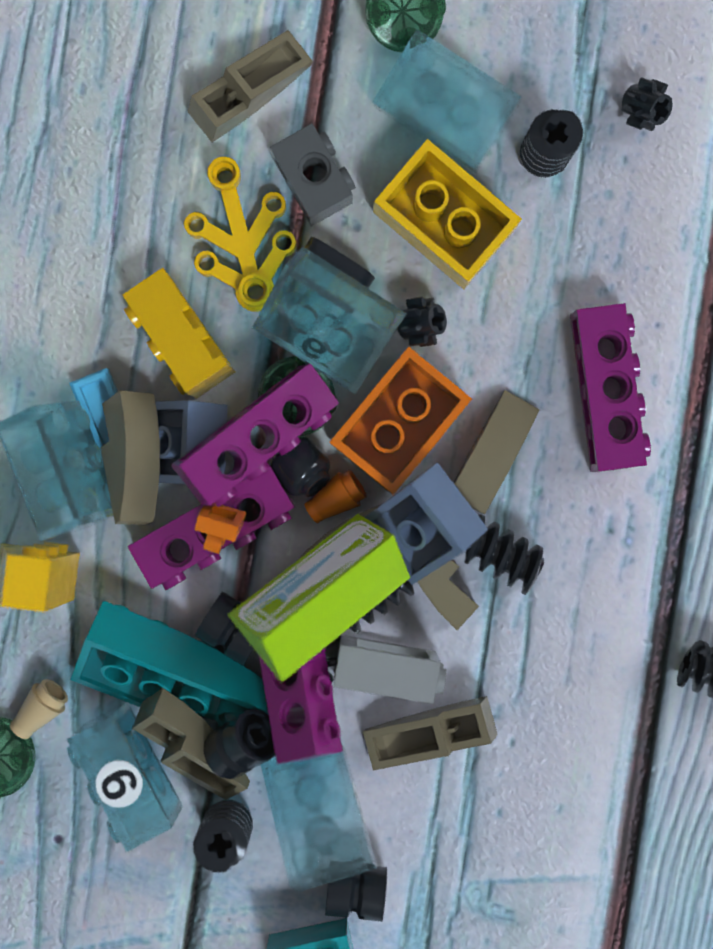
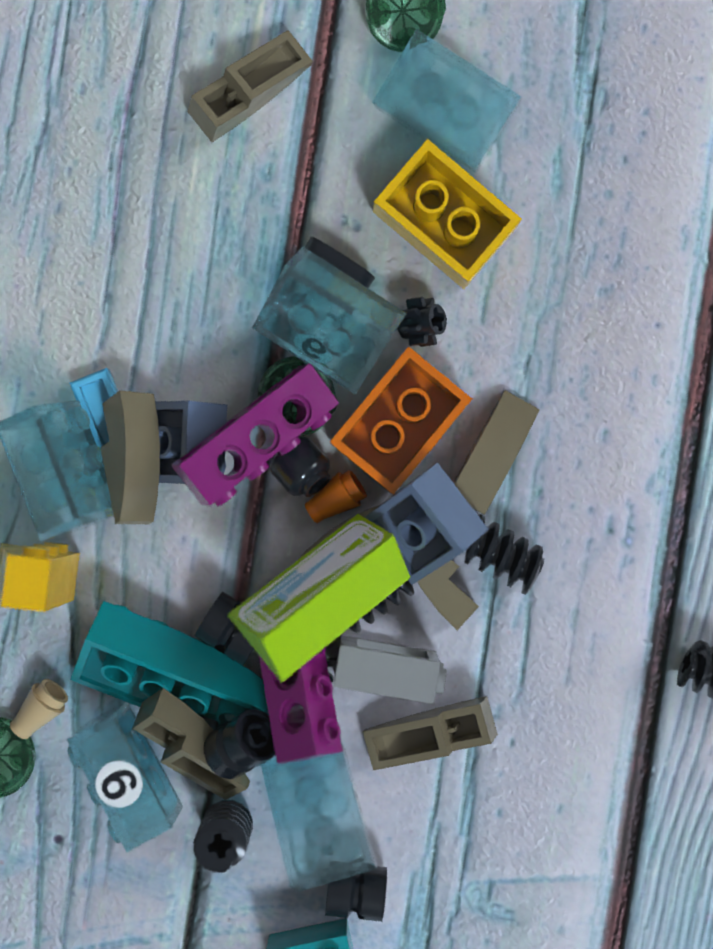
yellow wedge [122,267,235,399] -> none
magenta brick [127,465,296,591] -> none
yellow plant [184,157,296,312] -> none
orange tile [194,503,246,554] -> none
dark grey brick [270,123,356,227] -> none
black piece [519,109,583,178] -> none
magenta brick [570,303,651,472] -> none
black gear [621,77,673,131] -> none

